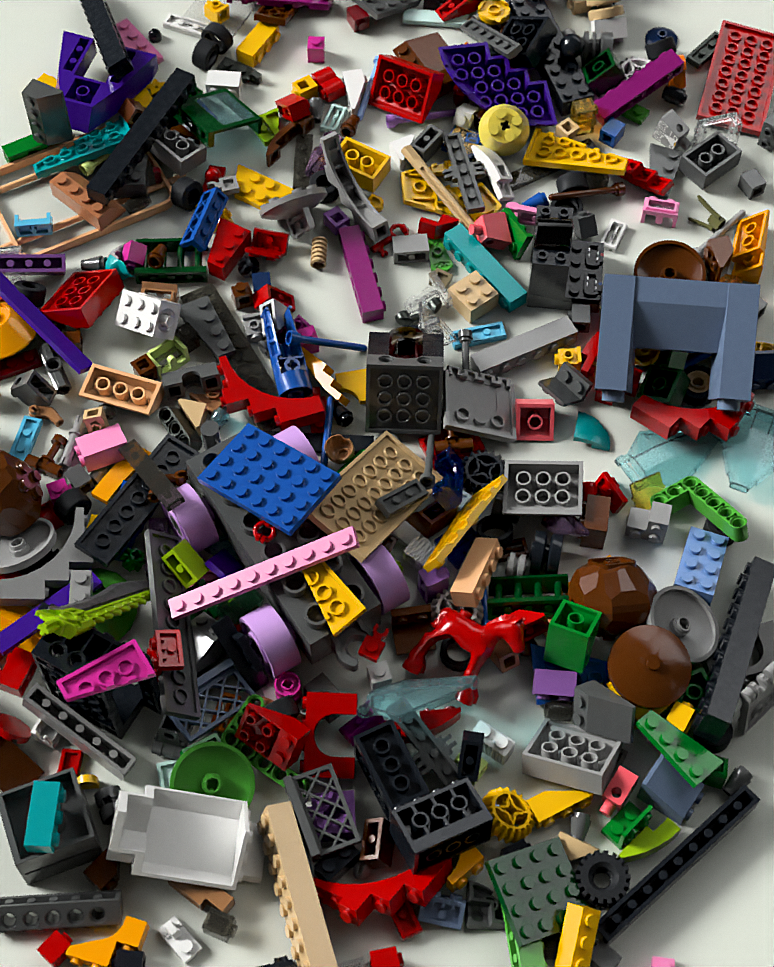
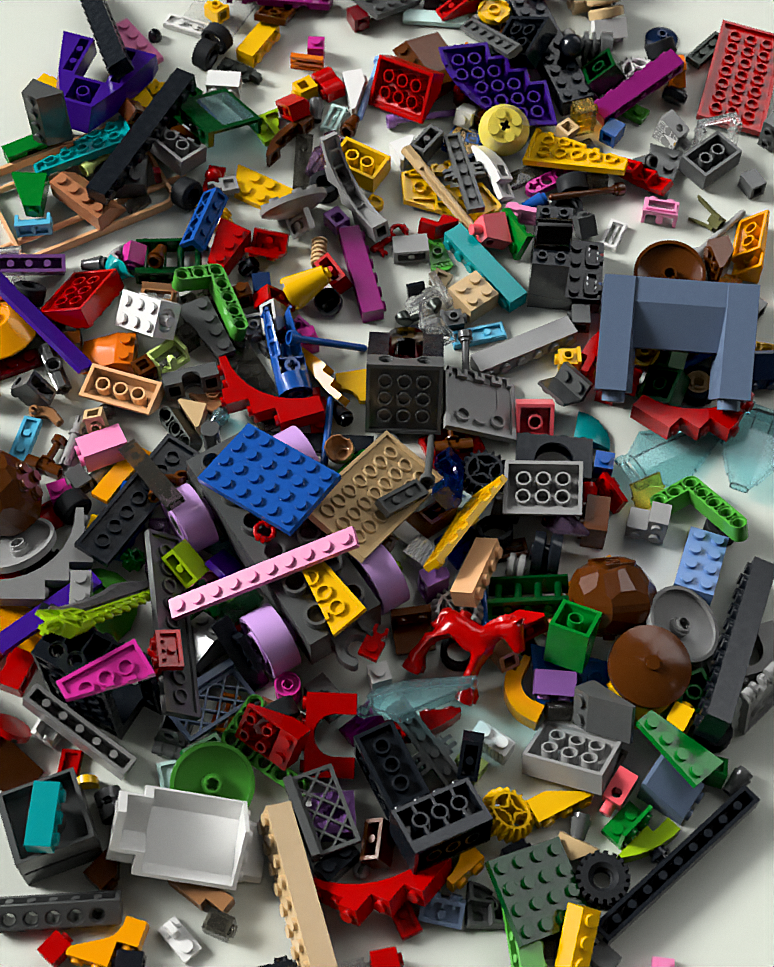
none -> green slope [12,172,50,217]
none -> orange slope [82,332,139,375]
none -> bright green beam [172,264,249,341]
none -> yellow cone [280,266,332,311]
none -> orange tile [290,52,324,72]
none -> red brick [314,252,353,295]
none -> black hair [314,288,343,317]
none -> black tile [406,281,427,303]
none -> dark grey brick [439,308,467,335]
none -> light orange arch [503,654,545,730]
none -> black arch [515,432,593,482]
none -> dark pink beam [525,168,582,198]
none -> blue brick [592,450,615,479]
none -> dark grey cone [633,153,658,170]
none -> black plate [649,845,670,864]

